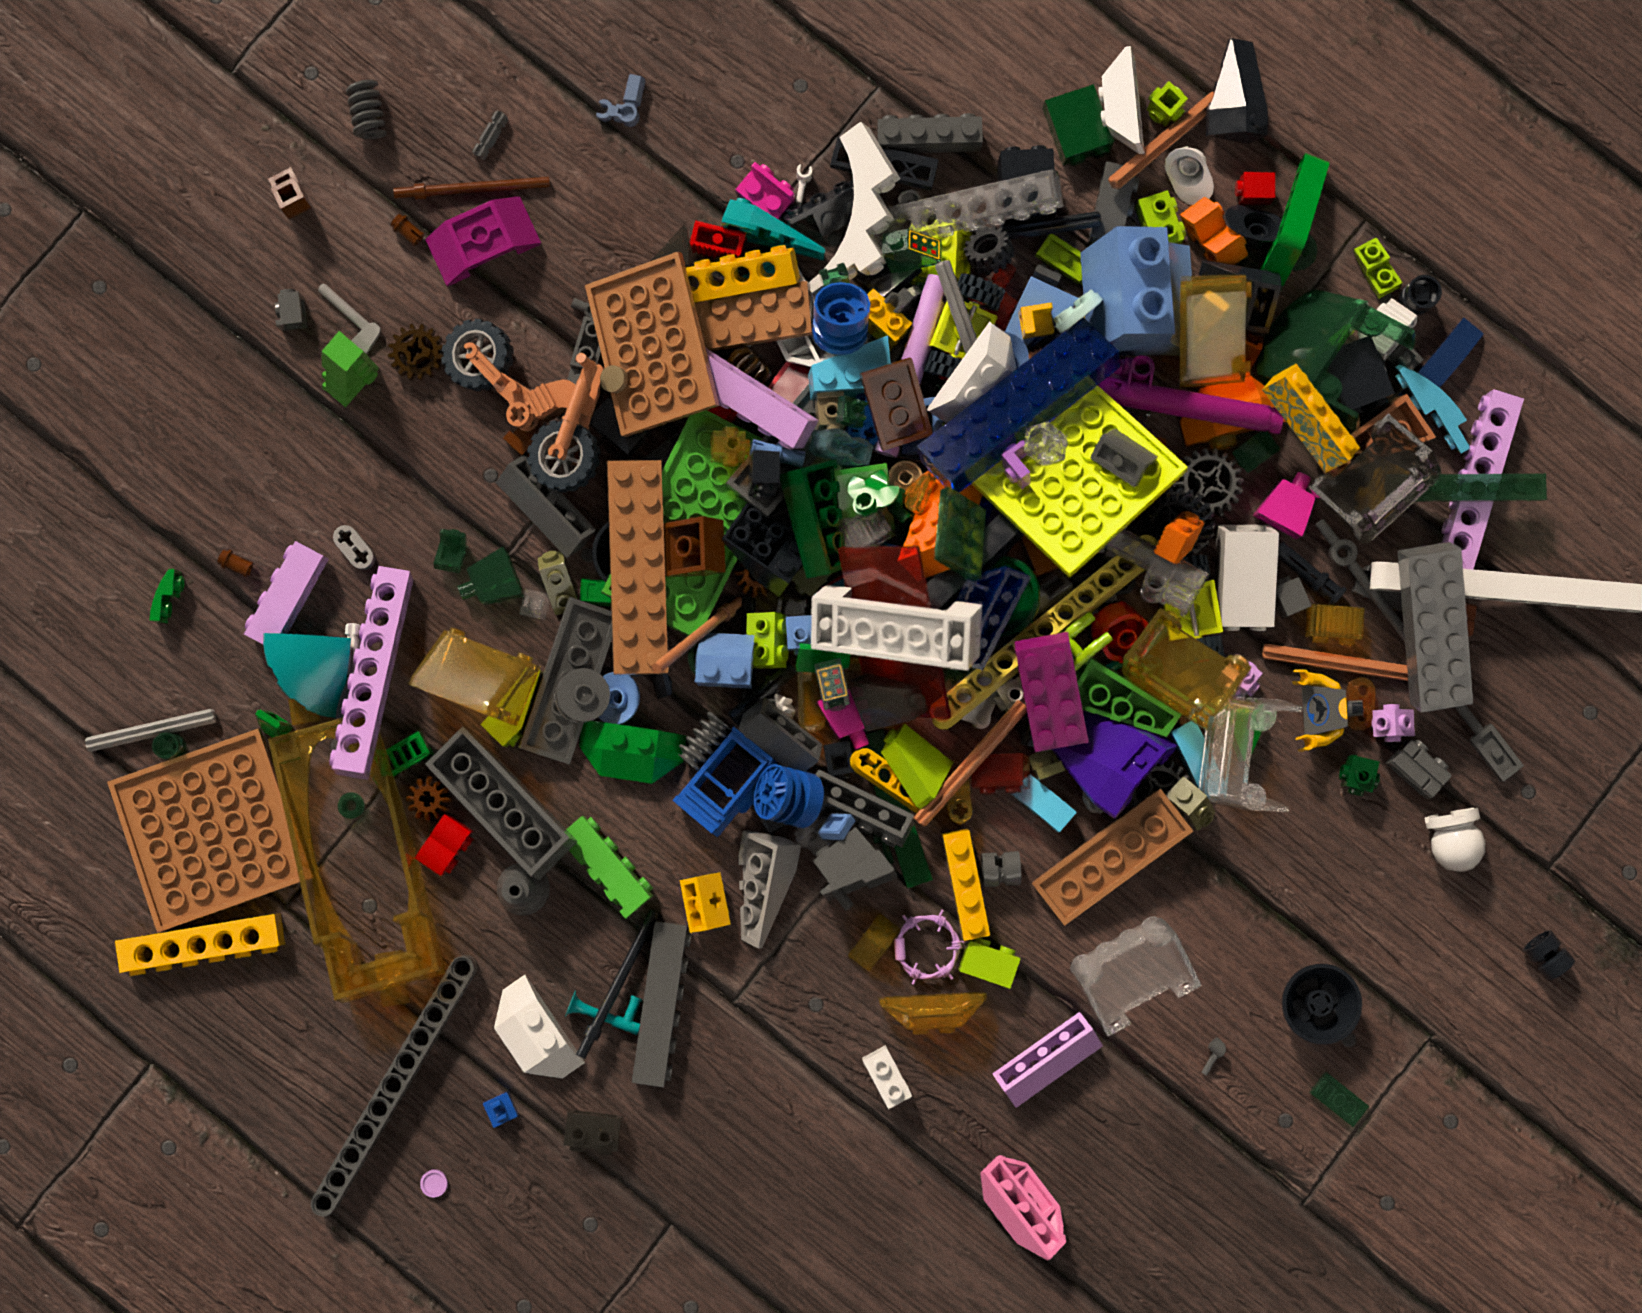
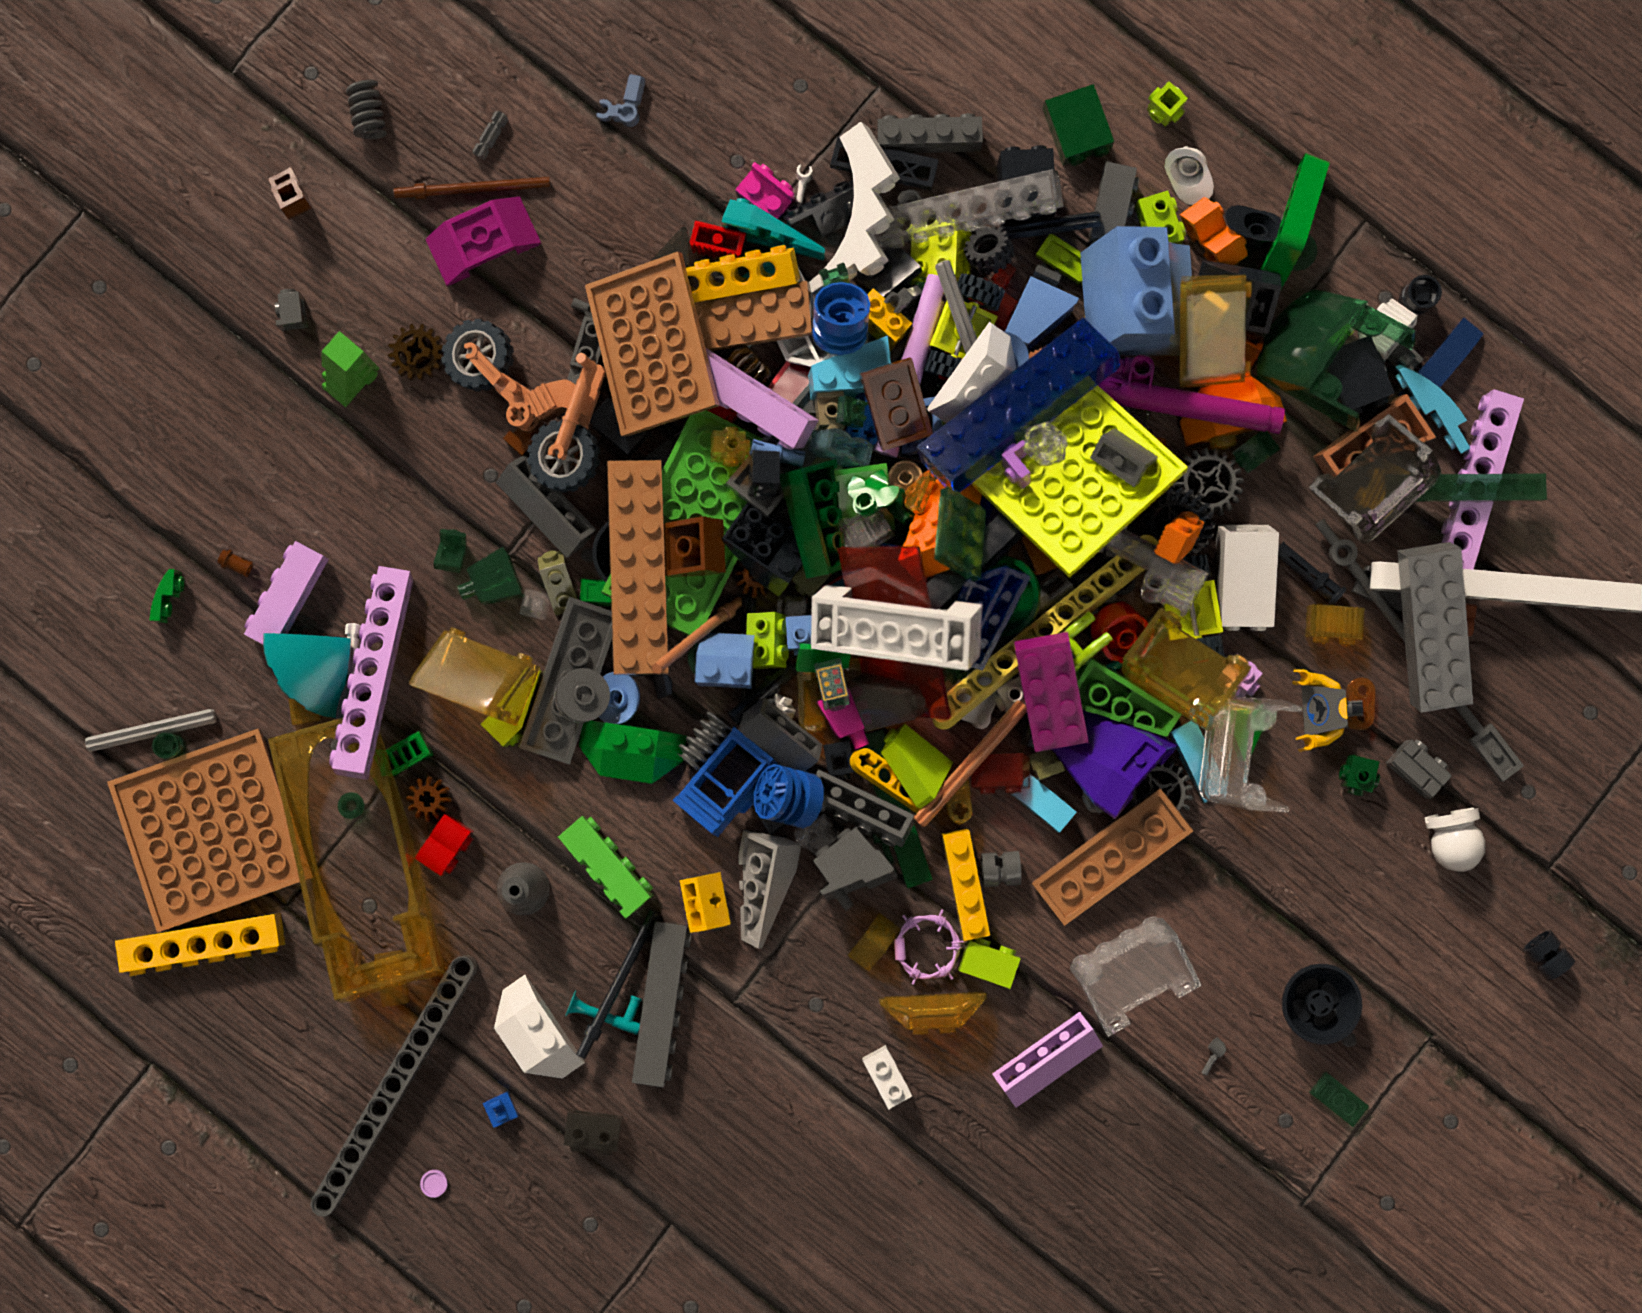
green slope [255,709,293,742] -> none
light grey piece [318,284,381,354] -> none
light grey beam [333,525,376,570] -> none
reddish brown pin [390,214,425,246] -> none
dark grey brick [425,726,578,879] -> none
dark tan tile [600,365,628,393] -> none
medium blue tile [818,814,855,840] -> none
clear green slope [882,229,942,273] -> none
bright pink wedge [981,1155,1066,1260] -> none
yellow panel [1018,303,1054,339] -> none
light aqua tile [1053,289,1103,333] -> none
white wedge [1099,46,1145,154] -> none
nougat axle [1108,92,1214,190] -> none
olive bracket [1166,776,1215,831] -> none
black wedge [1206,38,1268,144] -> none
red brick [1235,172,1275,205] -> none
dark pink torso [1253,472,1315,540] -> none
yellow brick [1262,364,1360,473] -> none
nougat axle [1262,644,1408,681] -> none
dark grey brick [1275,576,1312,619] -> none
lime slope [1353,237,1403,299] -> none
lavender brick [1372,704,1415,742] -> none

